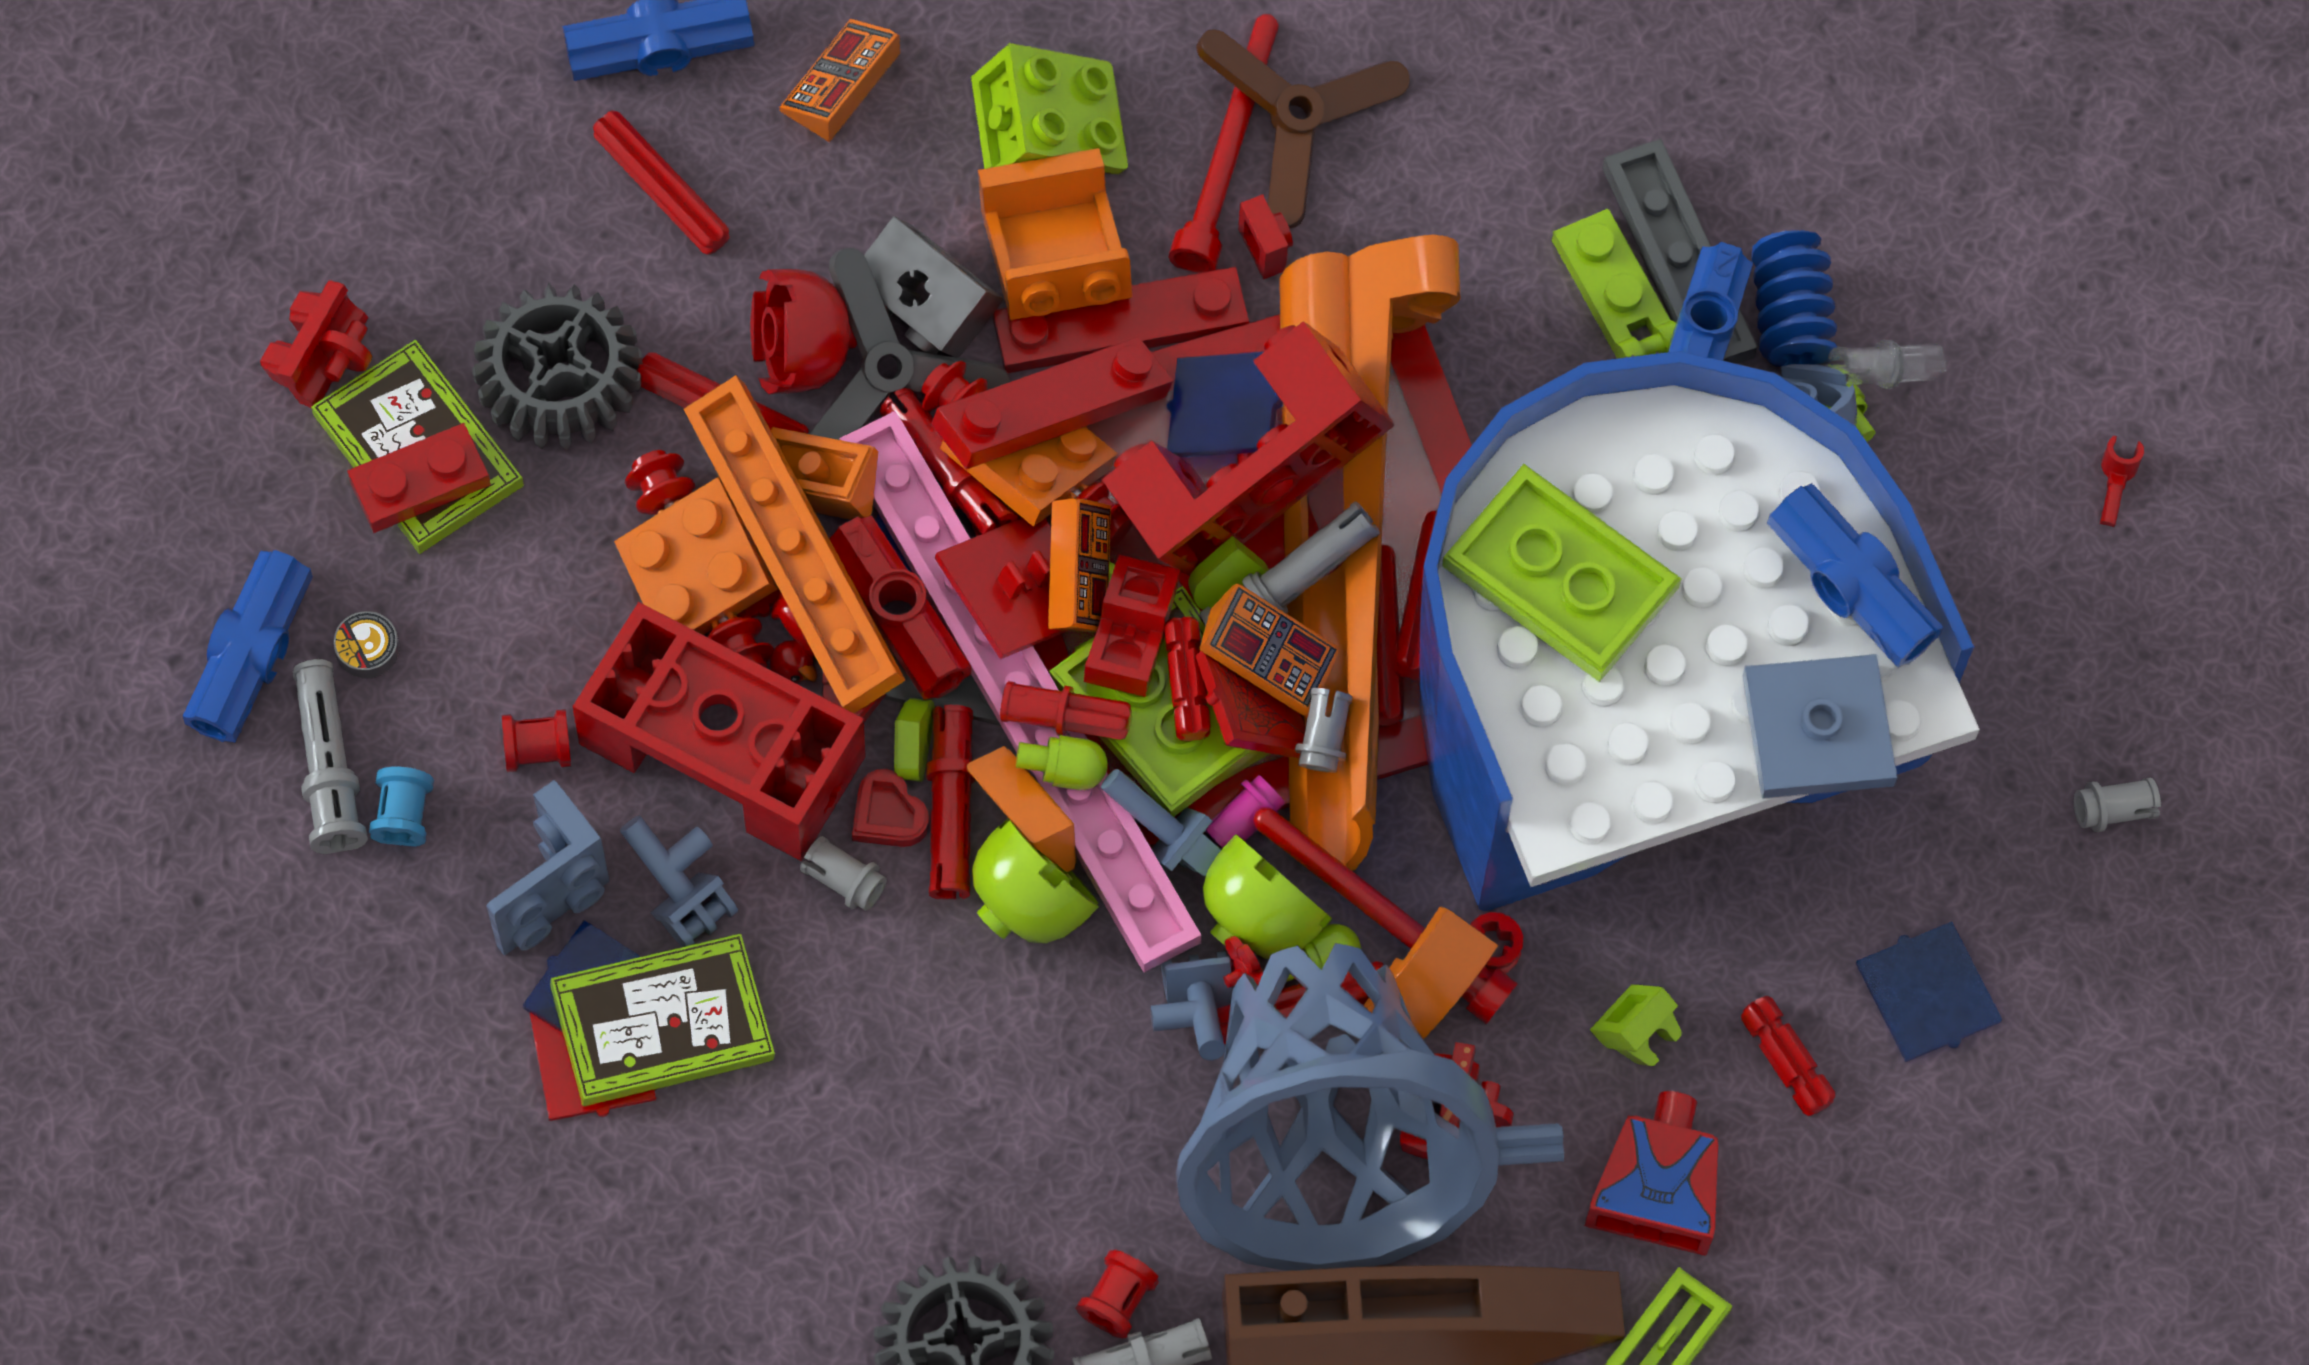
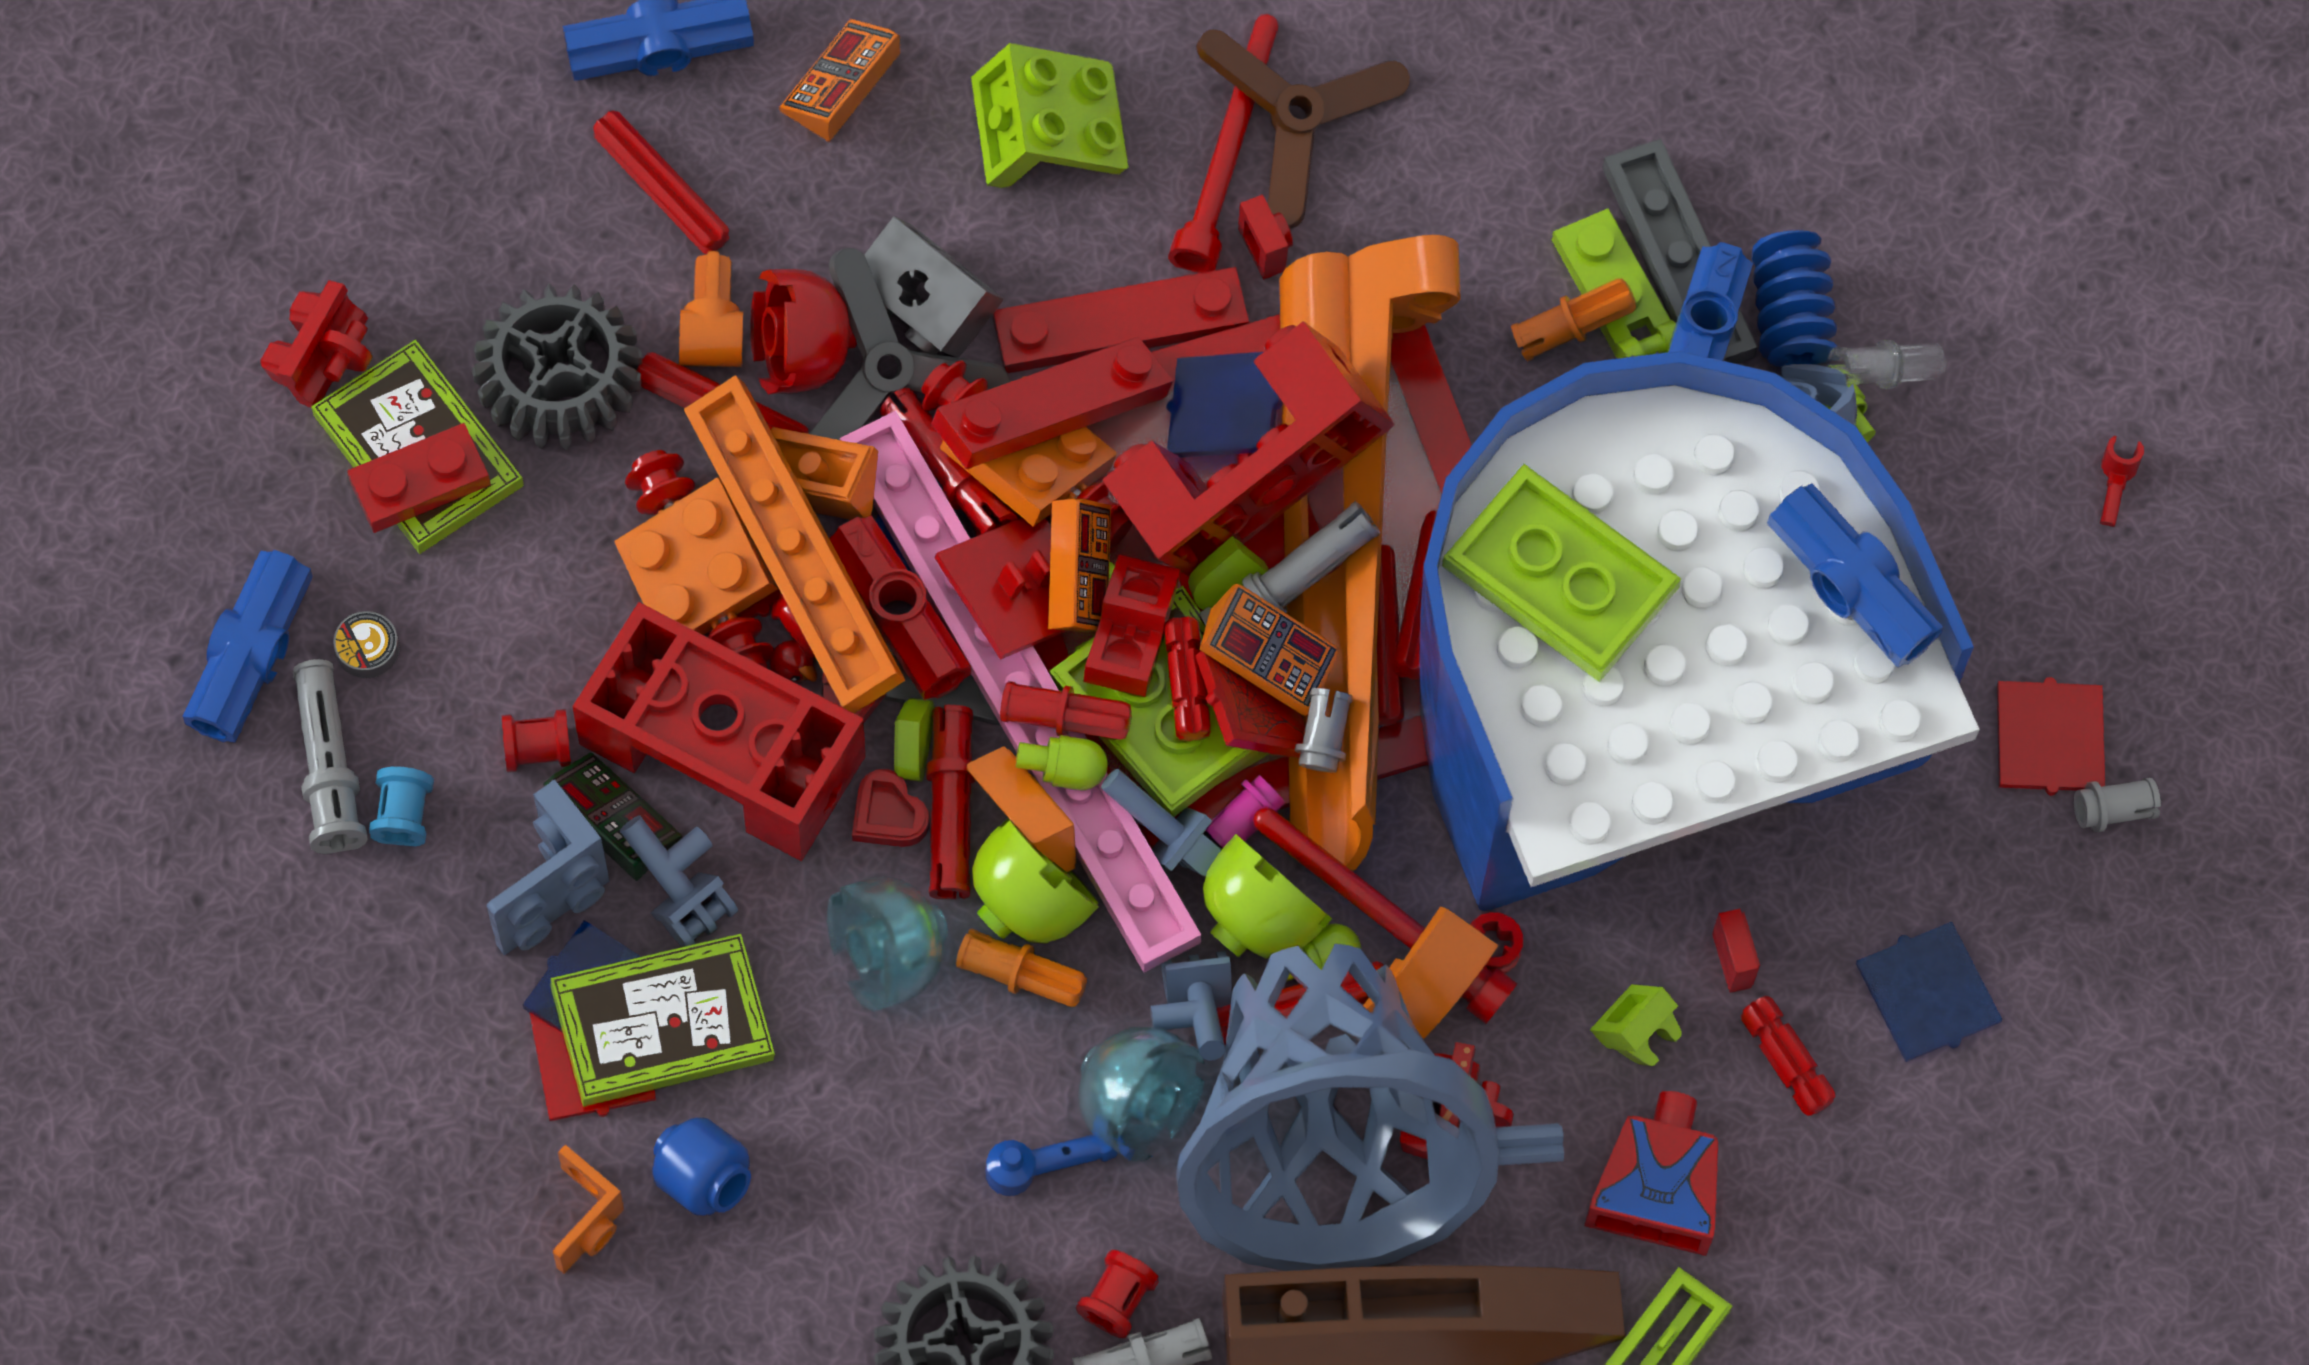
light grey pin [800,836,887,911] -> none
orange panel [978,148,1132,320] -> none
red plant [1223,936,1263,988] -> none
sand blue plate [1742,654,1897,799] -> none
none -> slope [543,752,682,881]
none -> orange bracket [553,1145,624,1274]
none -> blue head [652,1118,751,1216]
none -> orange axle [679,251,743,367]
none -> clear light blue cylinder [827,876,948,1011]
none -> orange axle [956,928,1087,1007]
none -> blue piece [985,1128,1120,1196]
none -> clear light blue cylinder [1078,1027,1205,1161]
none -> orange axle [1511,278,1636,361]
none -> red tile [1712,908,1760,993]
none -> red piece [1997,677,2105,796]

